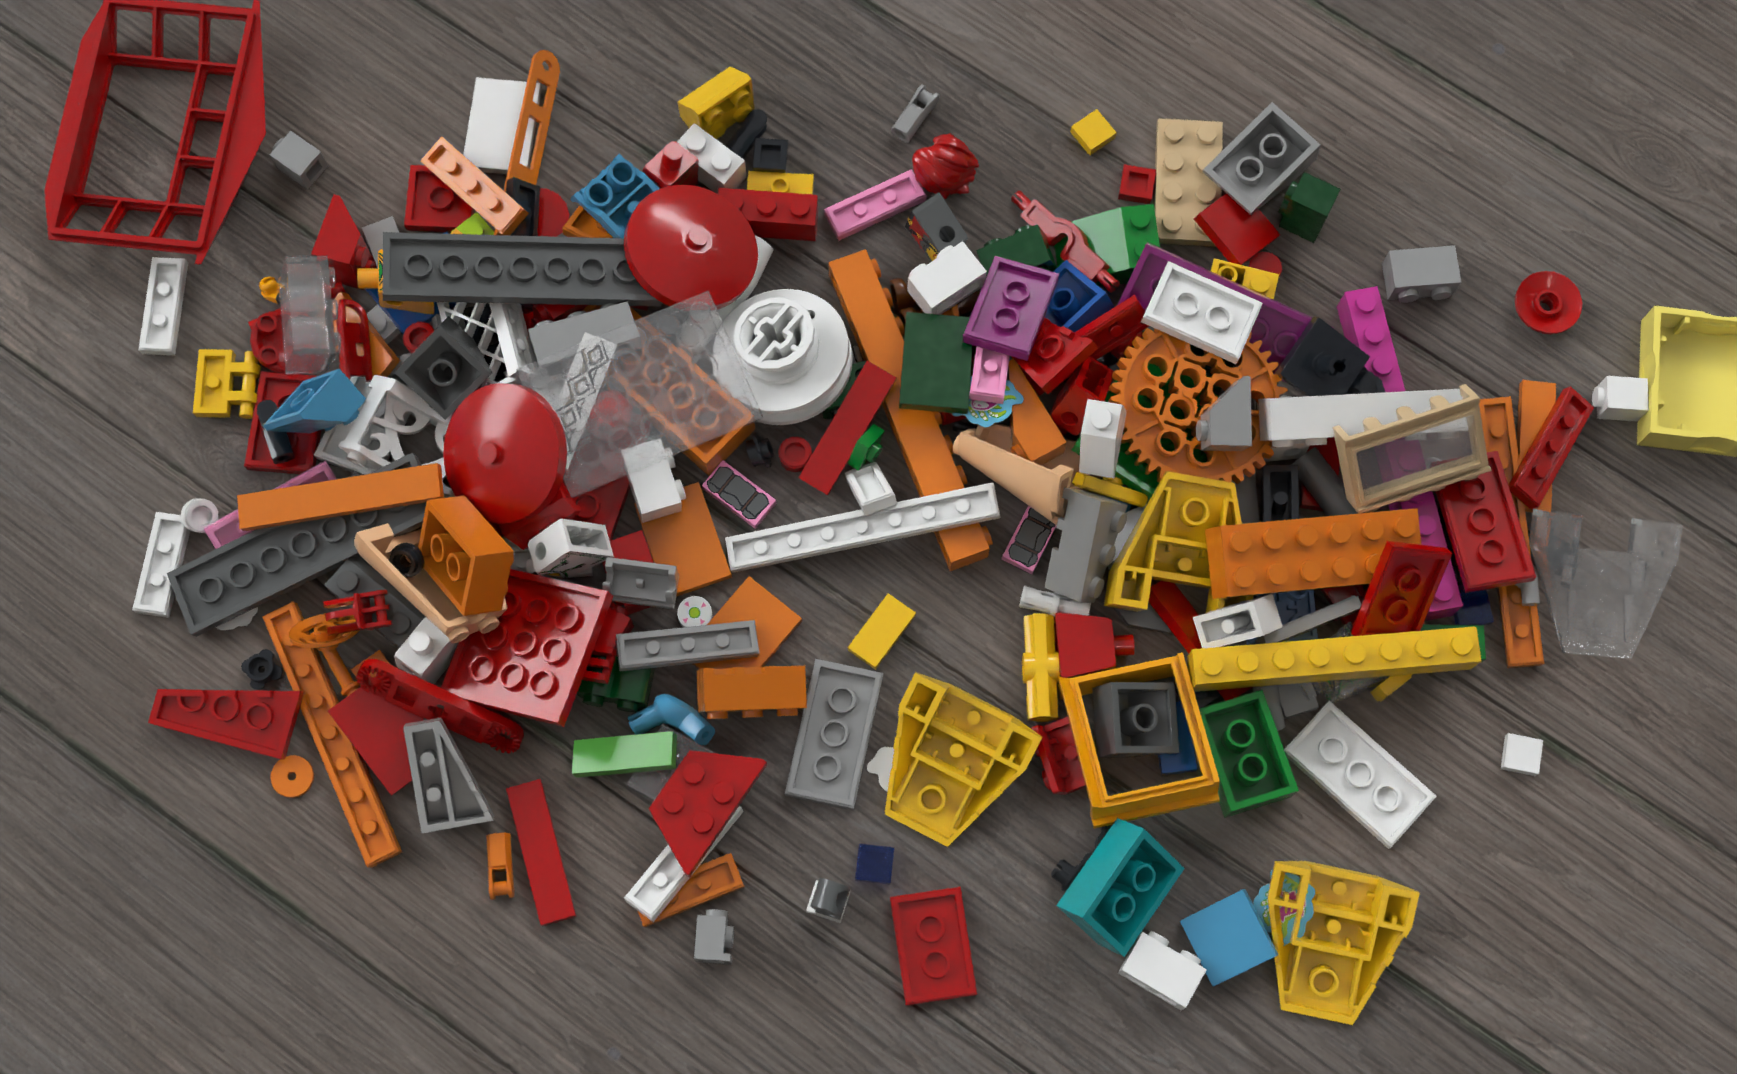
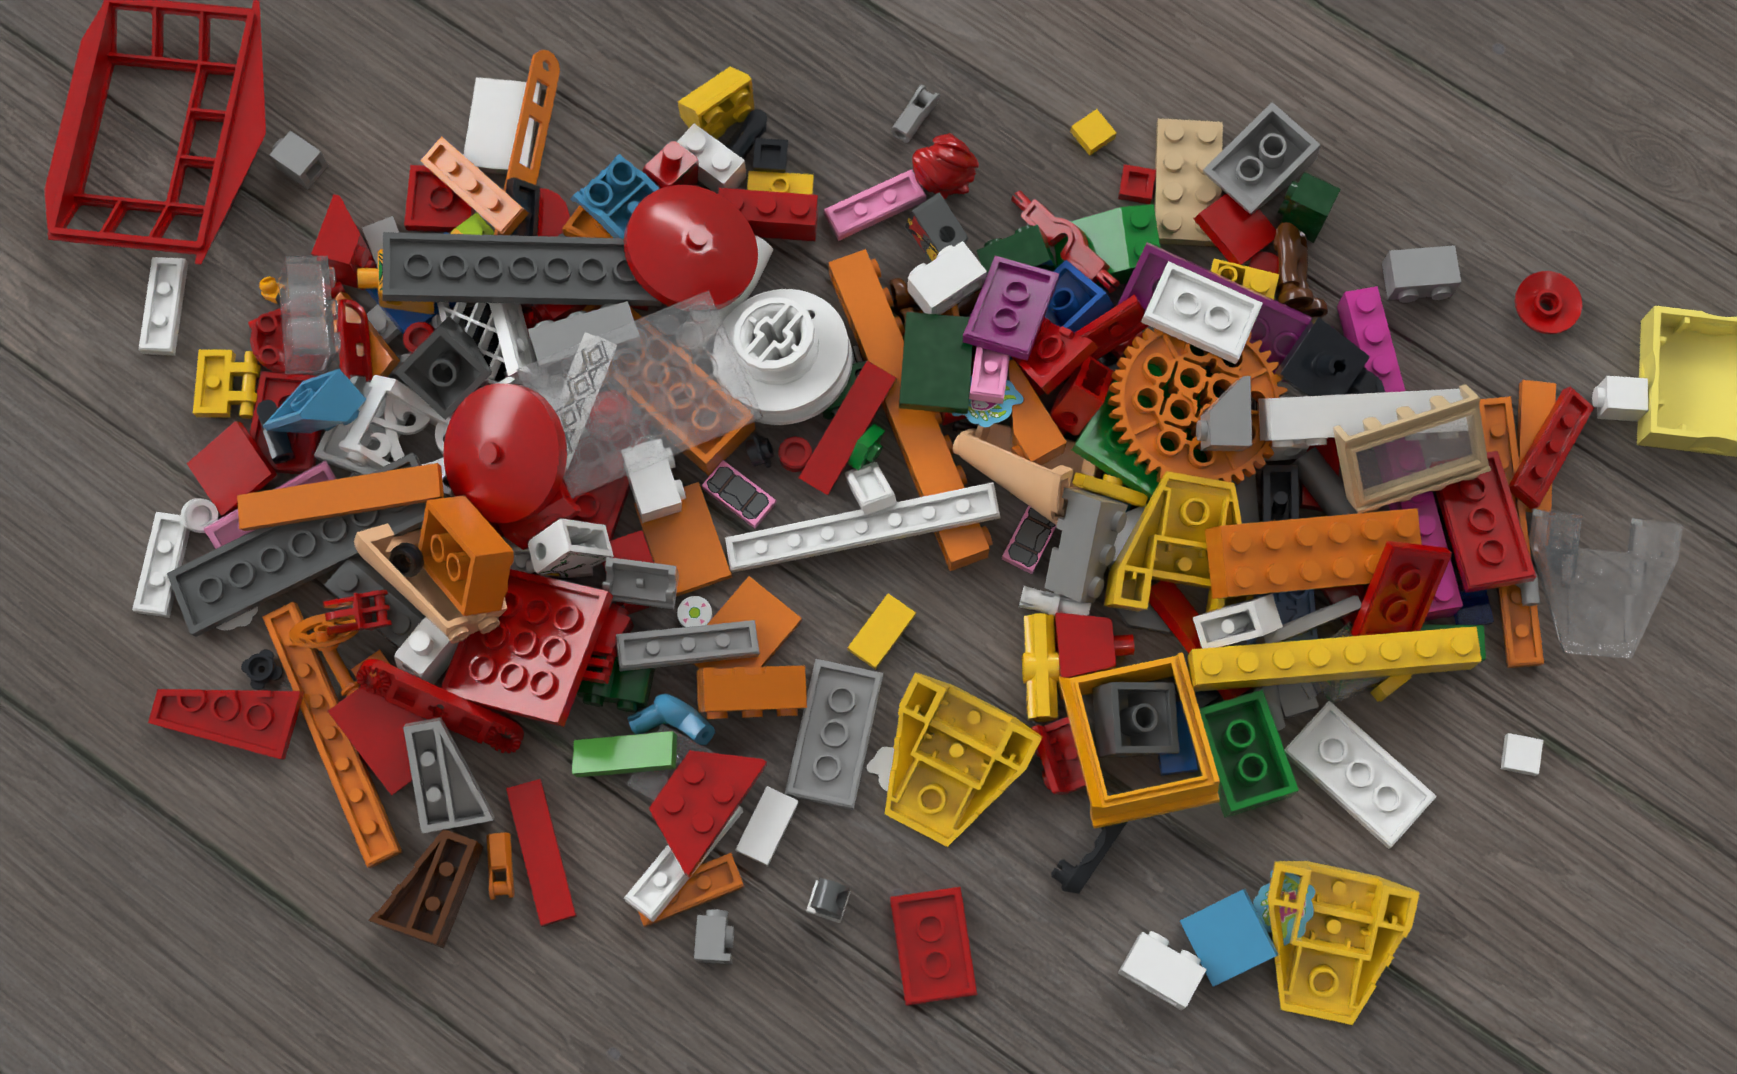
orange wheel [270,755,314,798] -> none
clear blue tile [855,844,894,884] -> none
teal brick [1056,818,1185,957] -> none
white slope [1079,399,1127,479] -> none
none -> red tile [186,421,277,517]
none -> reddish brown wedge [368,829,484,949]
none -> white tile [736,786,799,866]
none -> reddish brown piece [1273,222,1328,318]

